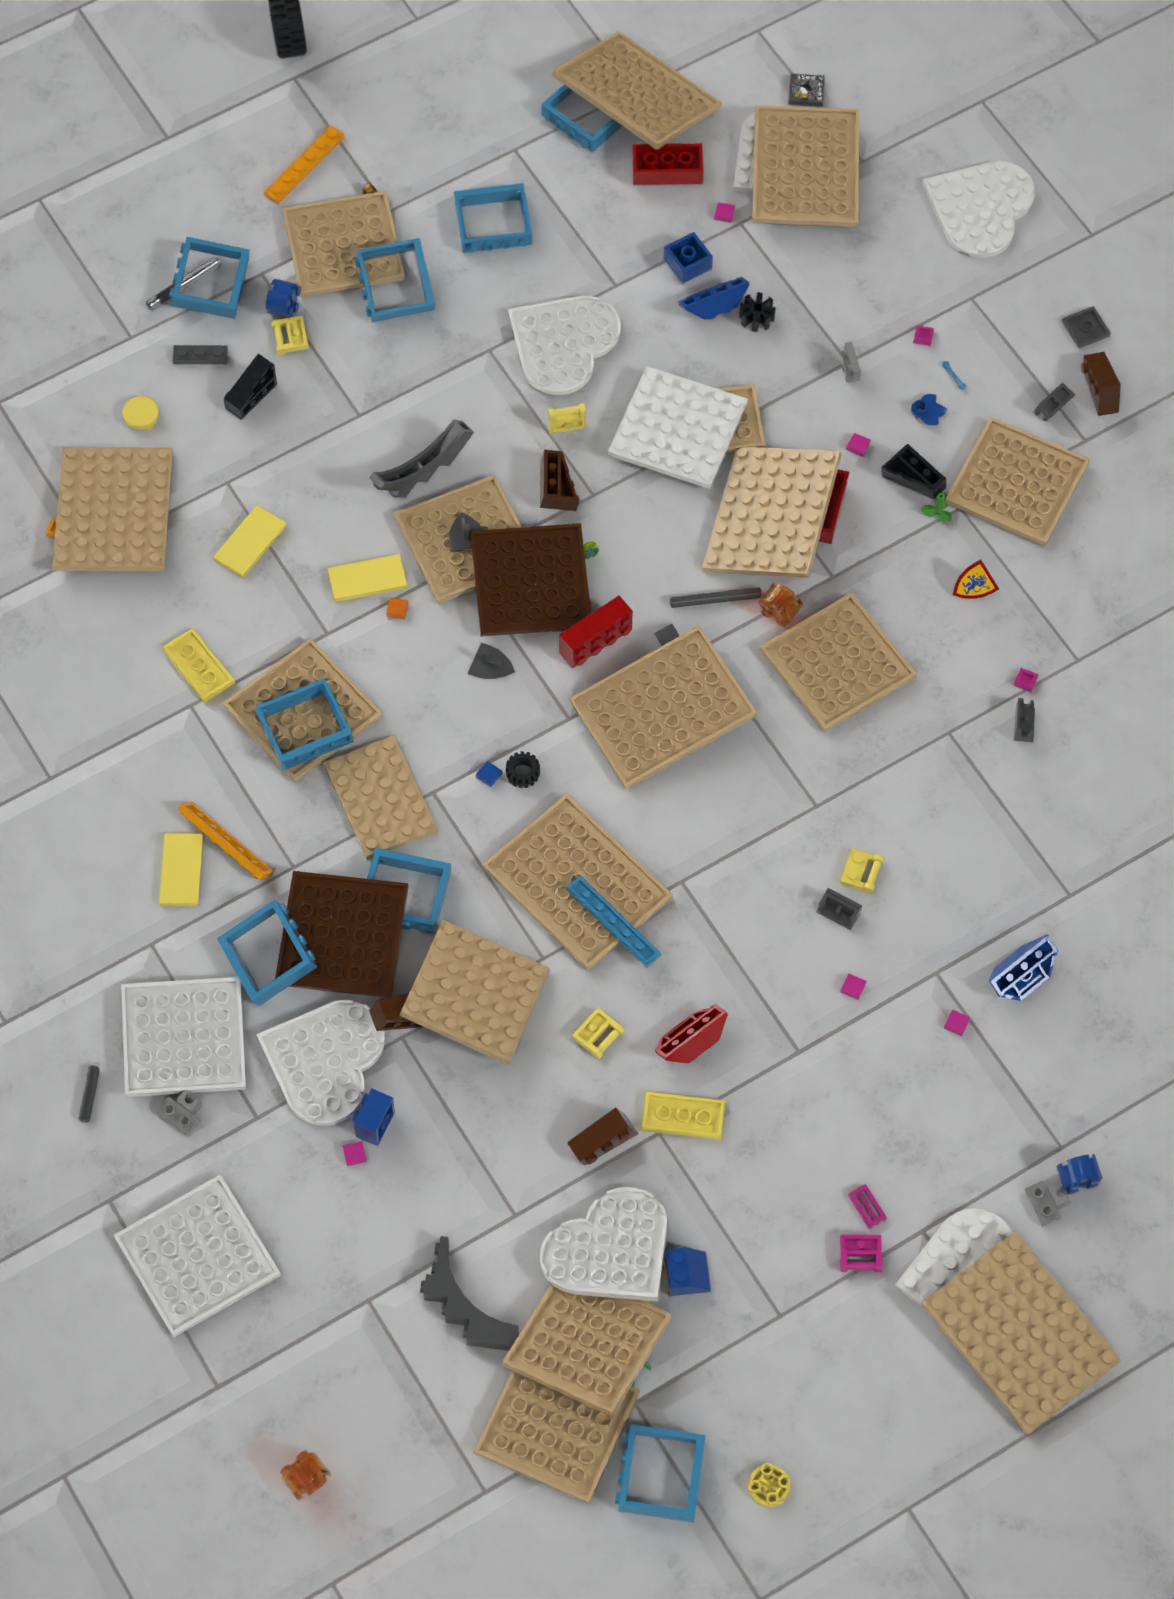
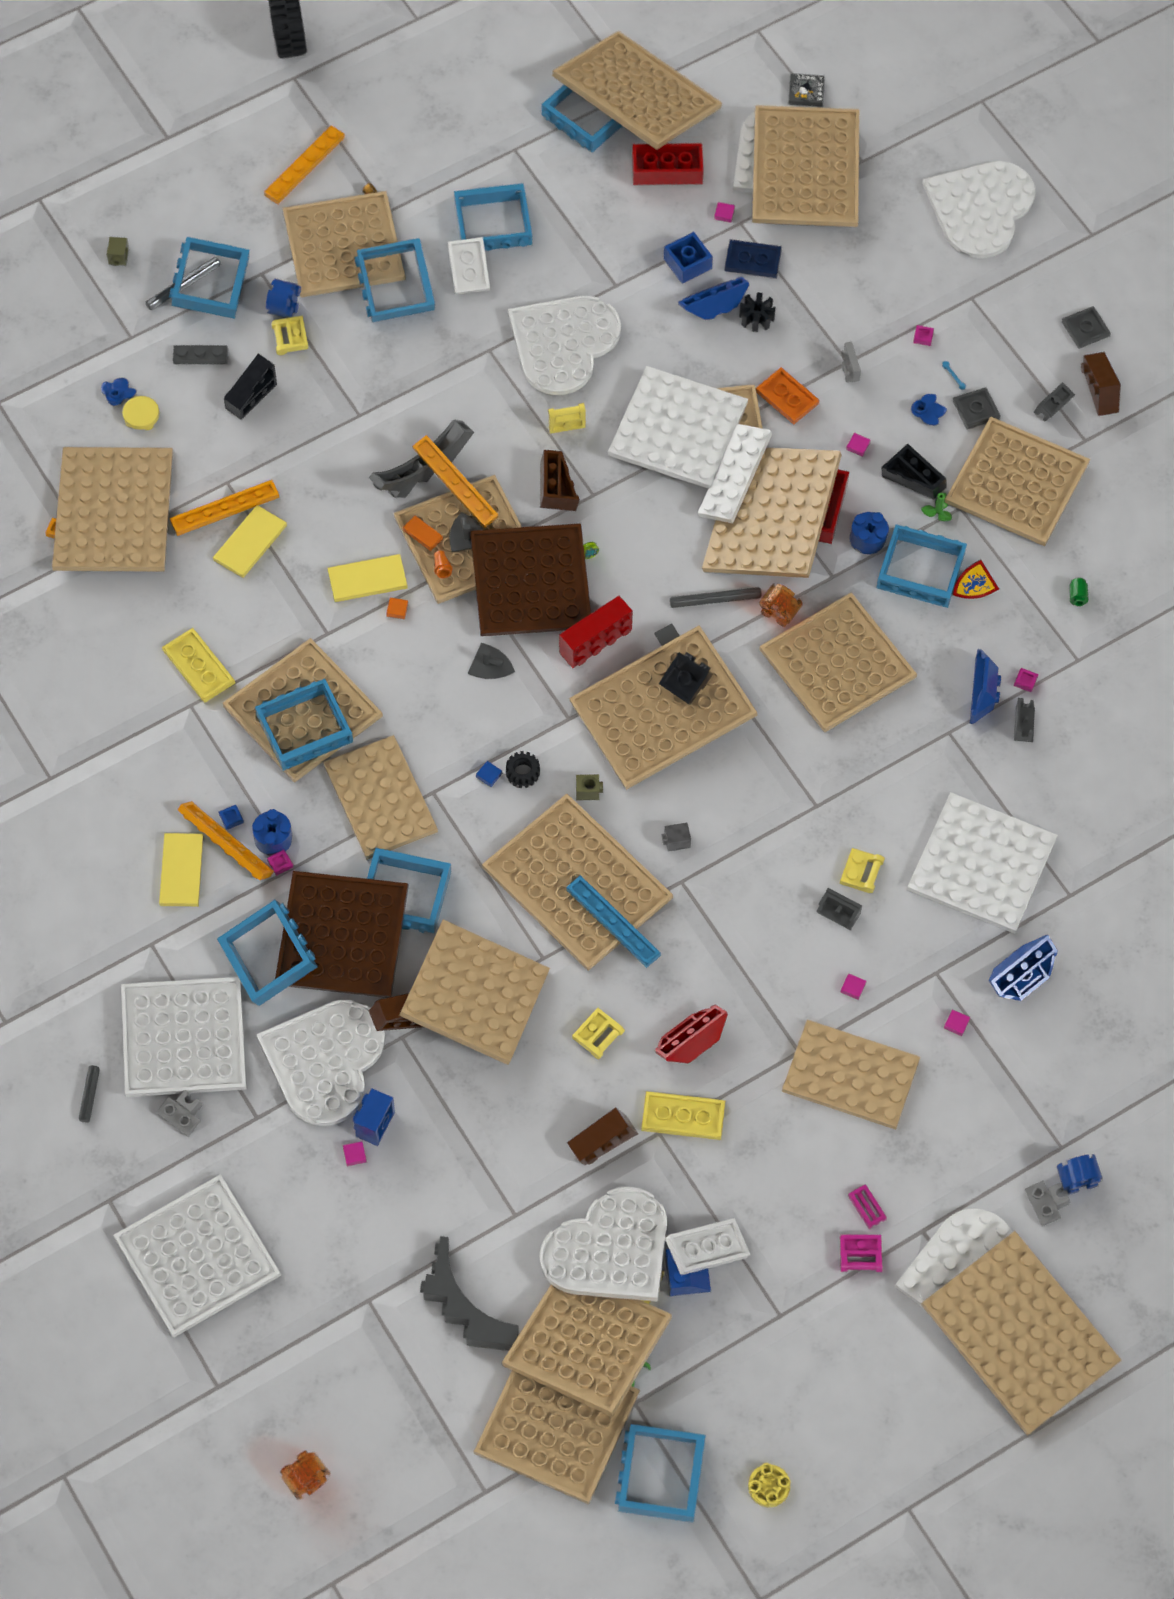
none -> blue plate [101,378,137,406]
none -> olive brick [107,237,129,266]
none -> light orange plate [170,480,280,536]
none -> blue tile [218,805,244,830]
none -> blue brick [252,809,292,855]
none -> dark pink tile [267,849,293,876]
none -> orange tile [403,516,443,551]
none -> light orange plate [412,435,498,528]
none -> orange cone [434,550,453,578]
none -> white plate [448,237,490,295]
none -> olive brick [576,774,603,800]
none -> black plate [659,652,713,705]
none -> flat silver brick [661,822,691,852]
none -> white plate [665,1218,751,1275]
none -> white plate [698,424,772,523]
none -> dark blue tile [724,239,782,279]
none -> orange plate [756,367,820,425]
none -> tan plate [782,1020,920,1130]
none -> blue brick [849,512,889,555]
none -> dark azure window [876,524,967,608]
none -> white plate [907,792,1058,934]
none -> dark grey tile [953,387,1001,429]
none -> blue wedge [970,649,1001,724]
none -> green brick [1069,578,1089,607]

